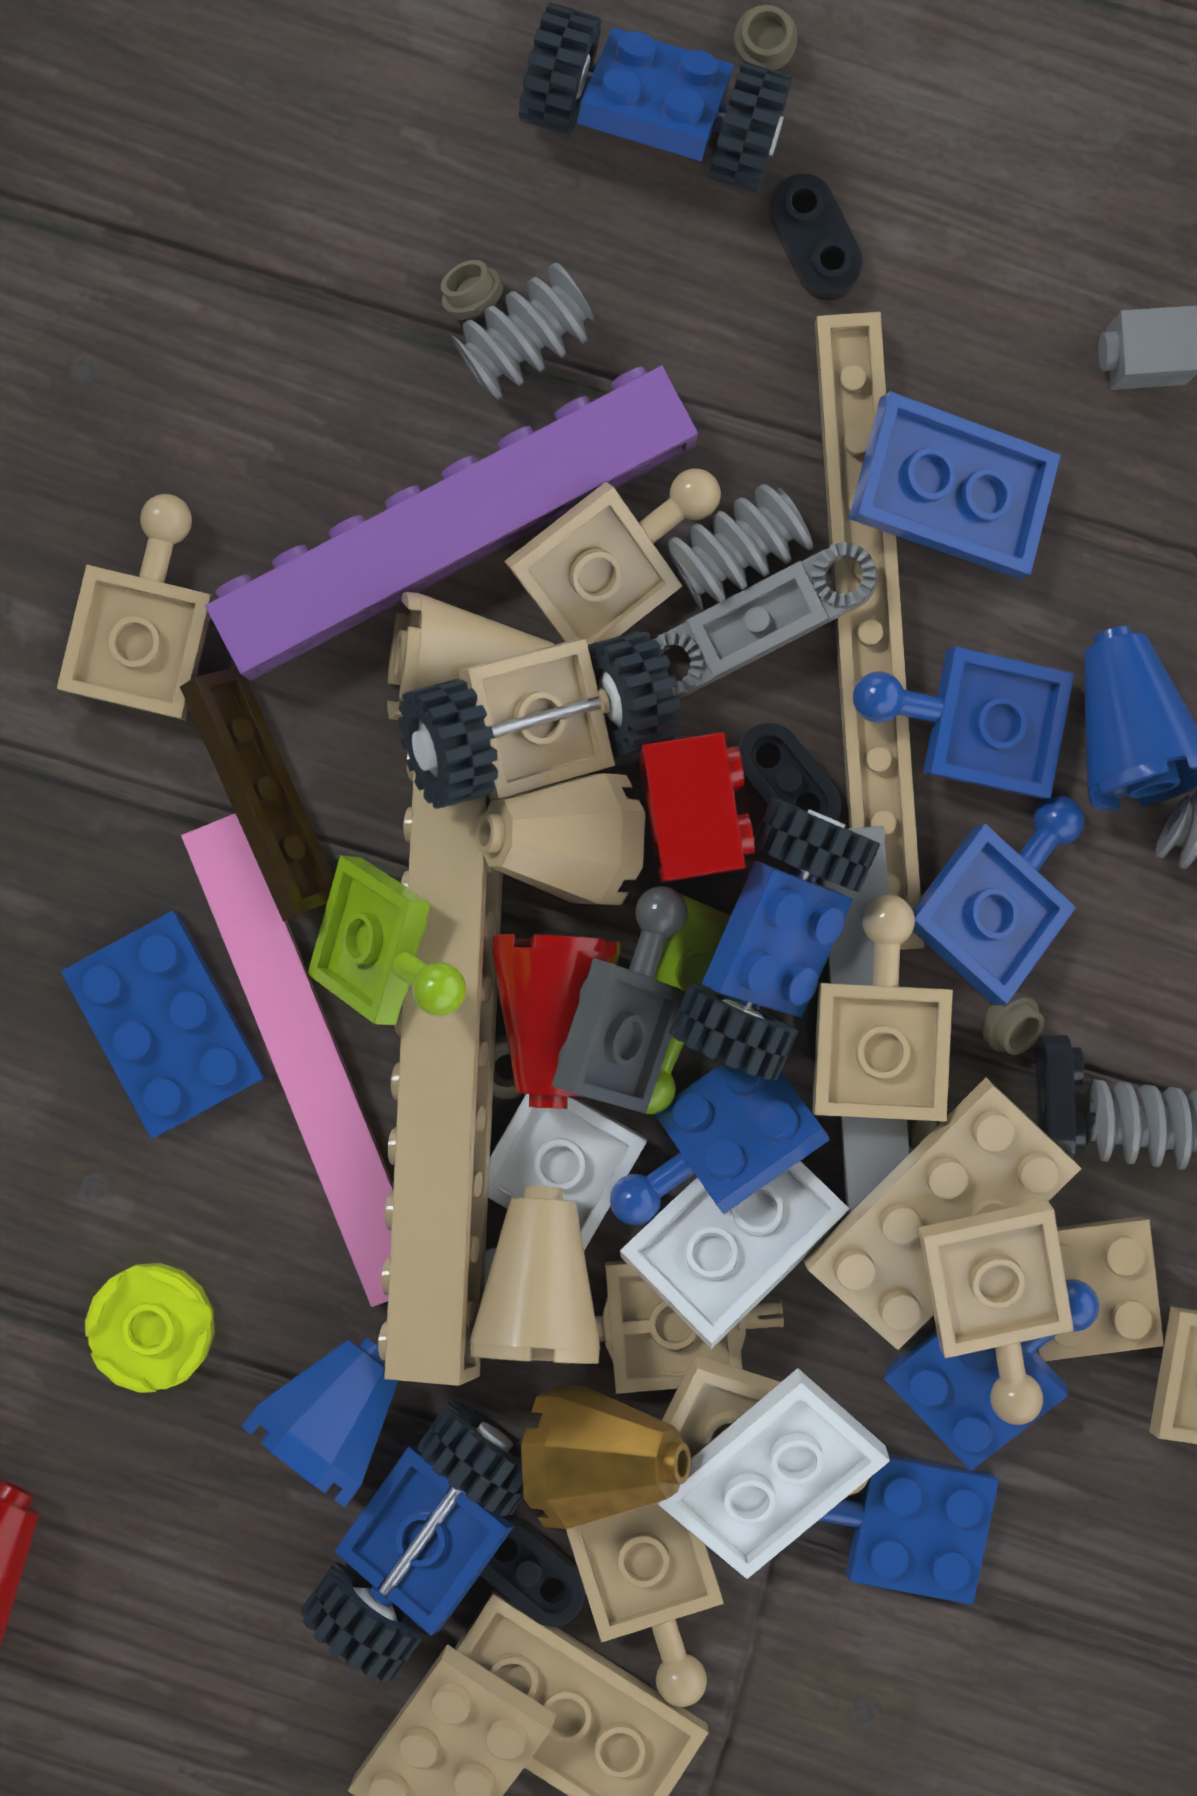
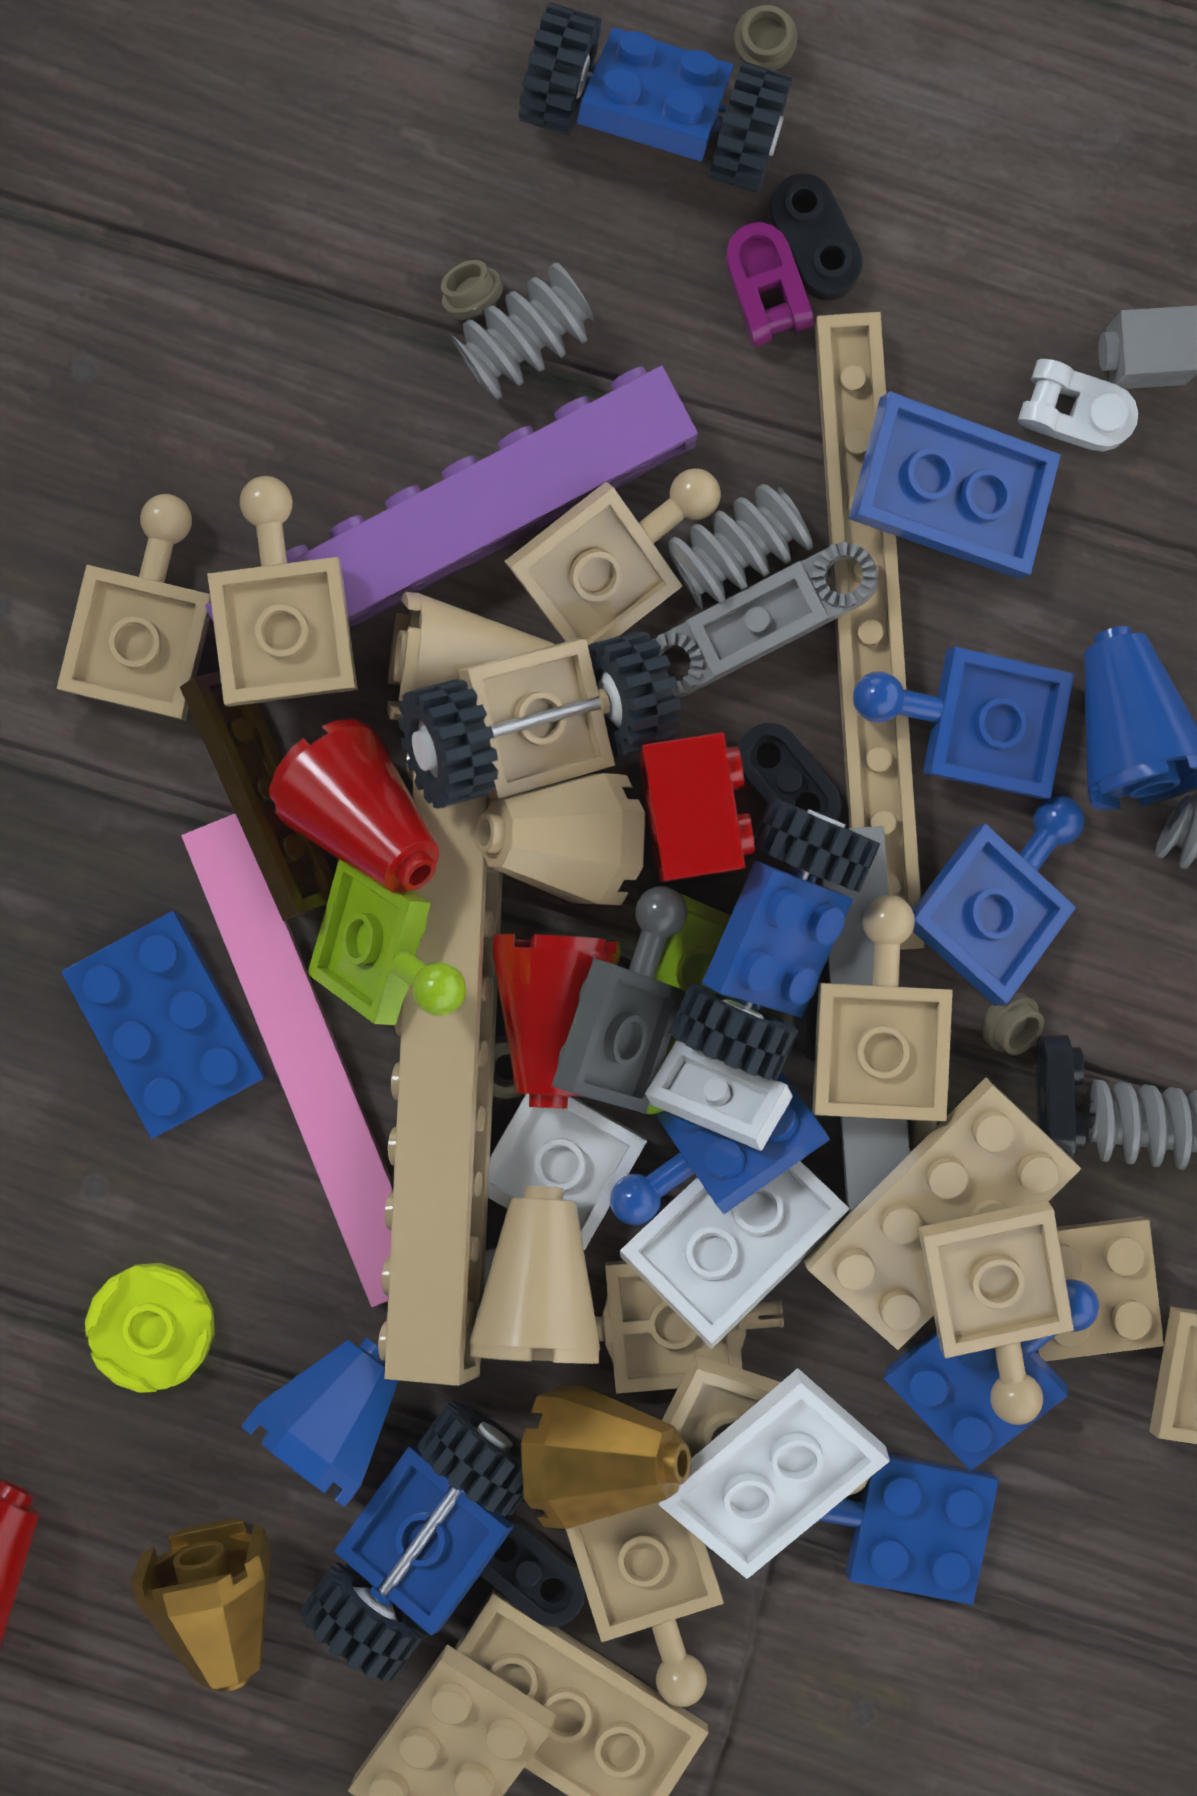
none -> pearl gold cone [131,1518,271,1692]
none -> tan plate [207,476,358,707]
none -> red cone [269,719,440,893]
none -> white plate [645,1041,793,1151]
none -> magenta plate [725,222,814,348]
none -> white plate [1017,359,1138,452]

